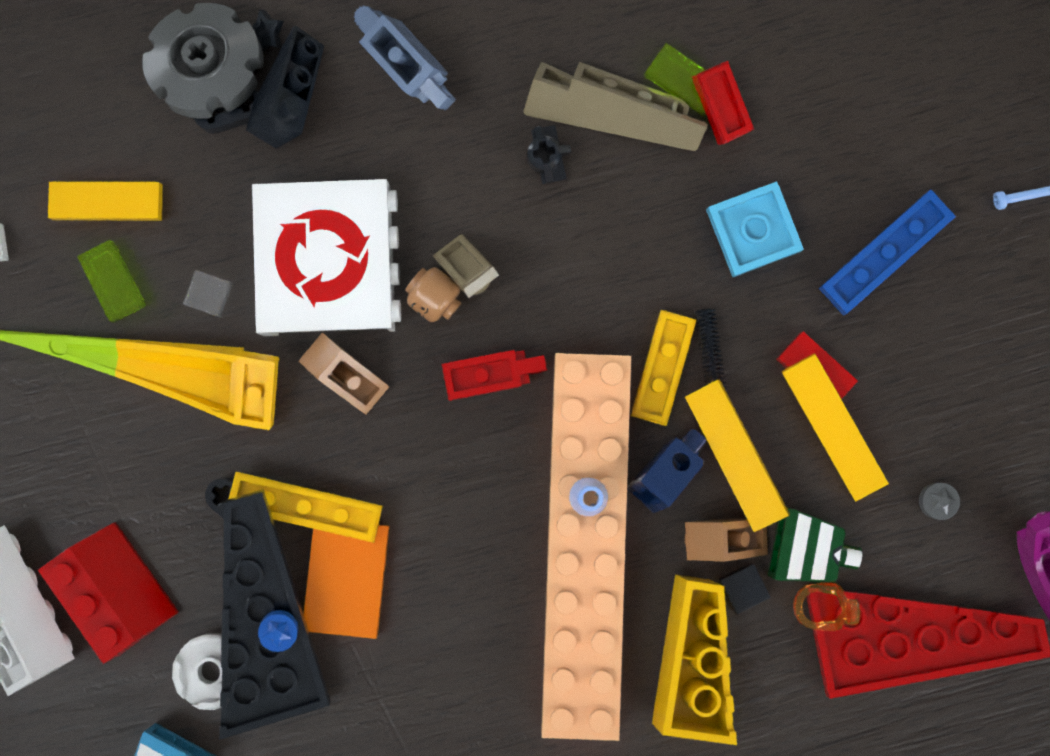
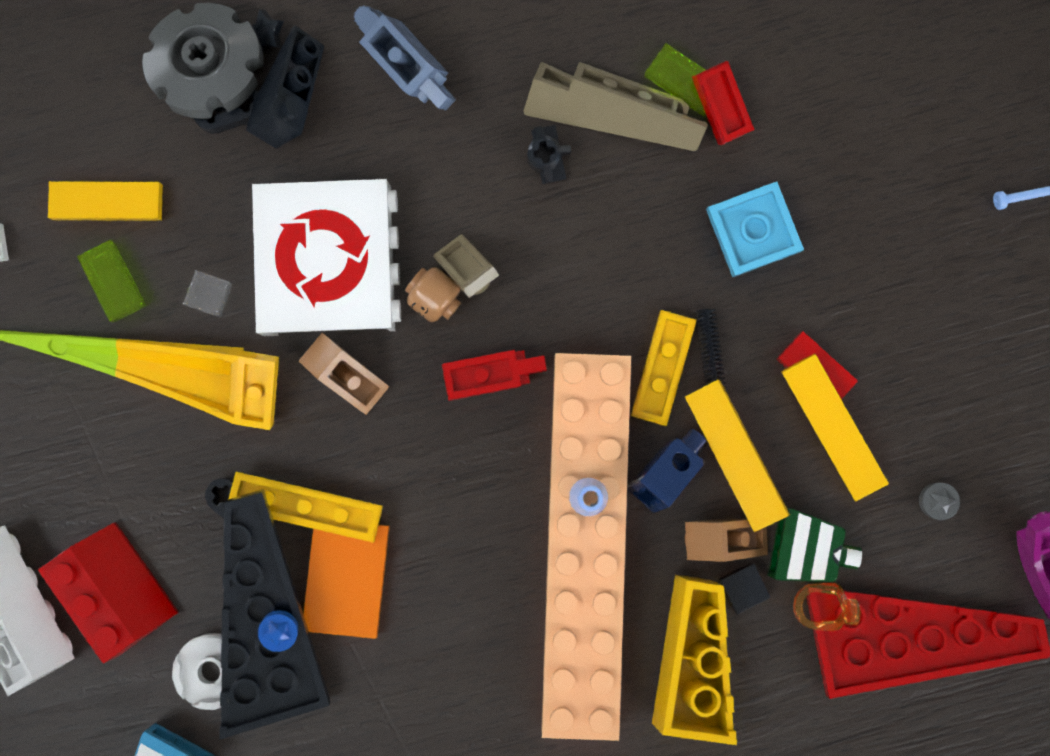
blue plate [819,190,956,315] -> none

